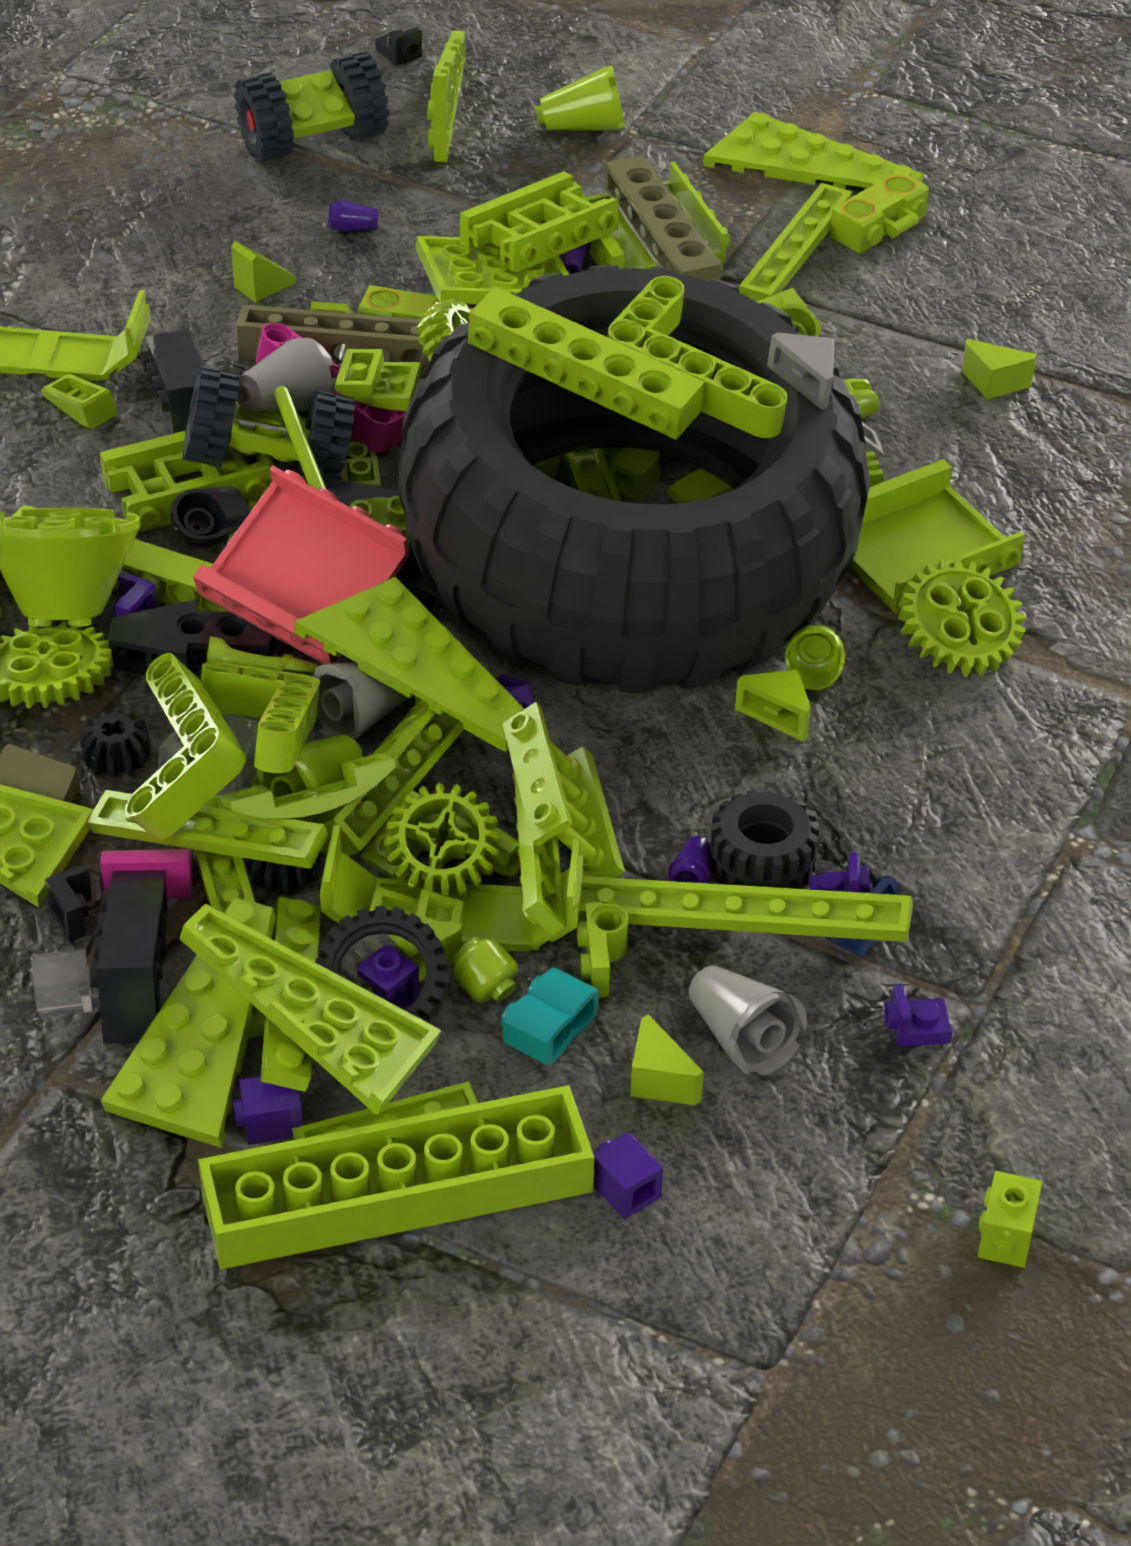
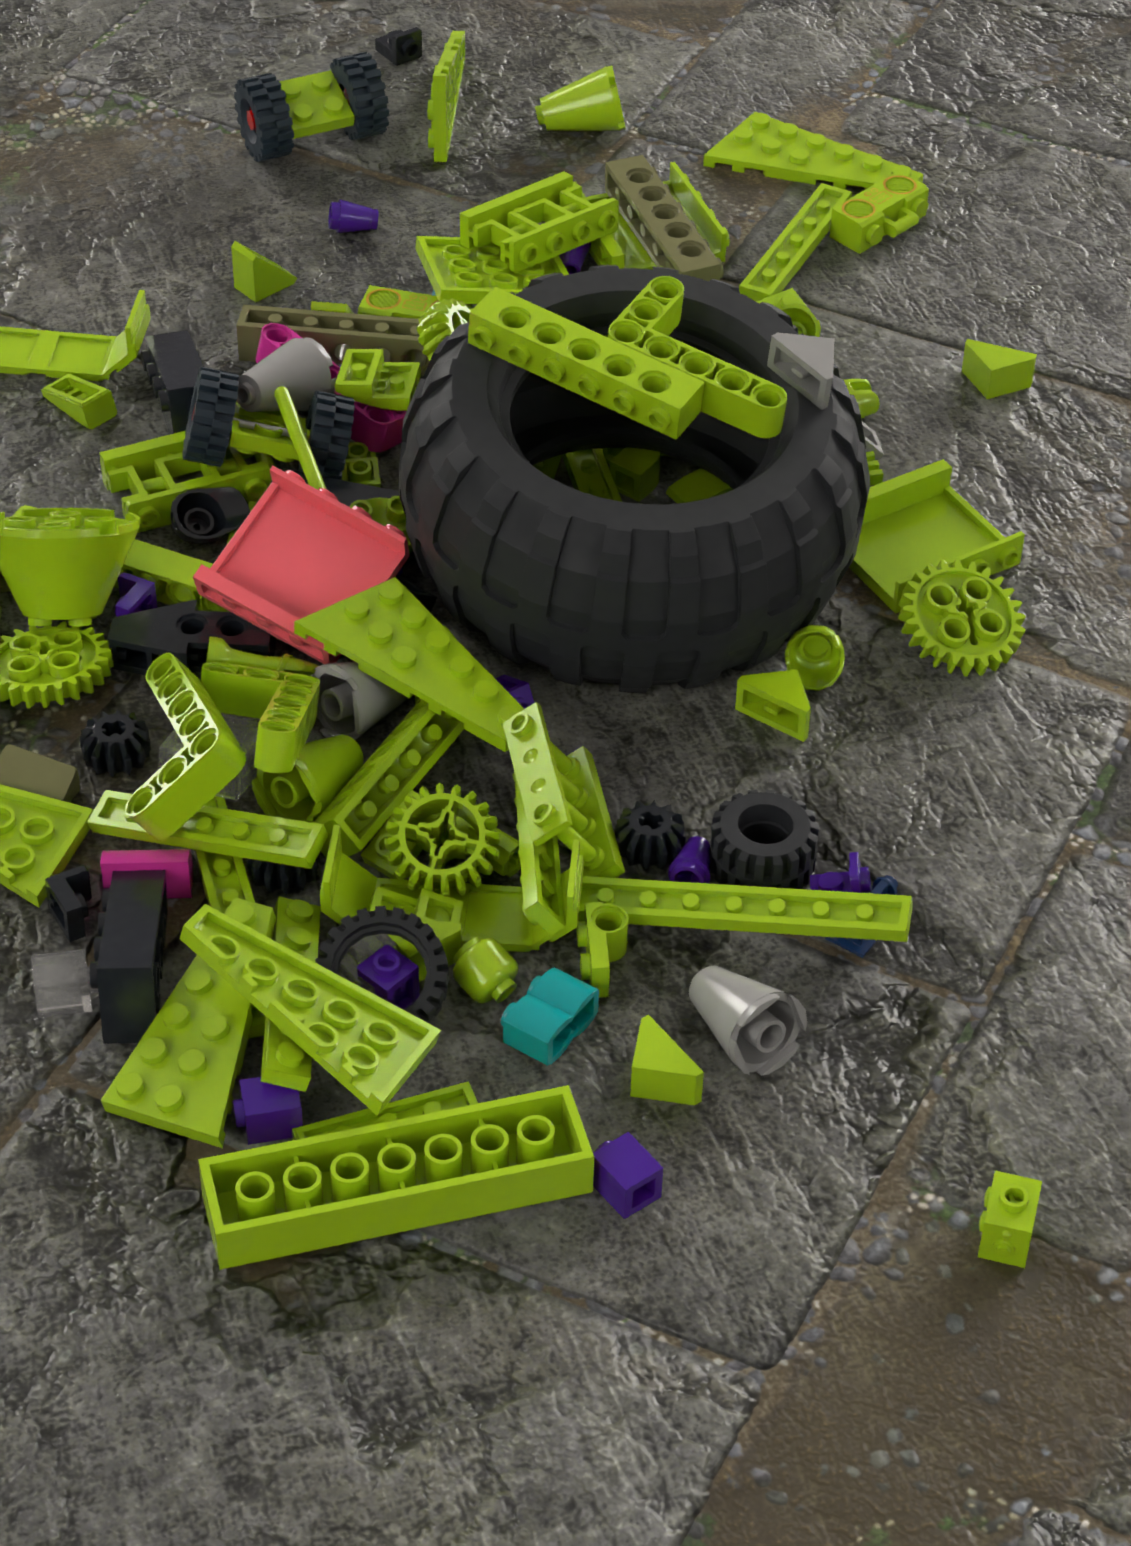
lime slope [219,753,395,819] -> none
dark purple bracket [884,985,952,1047] -> none
none -> black gear [614,800,686,871]

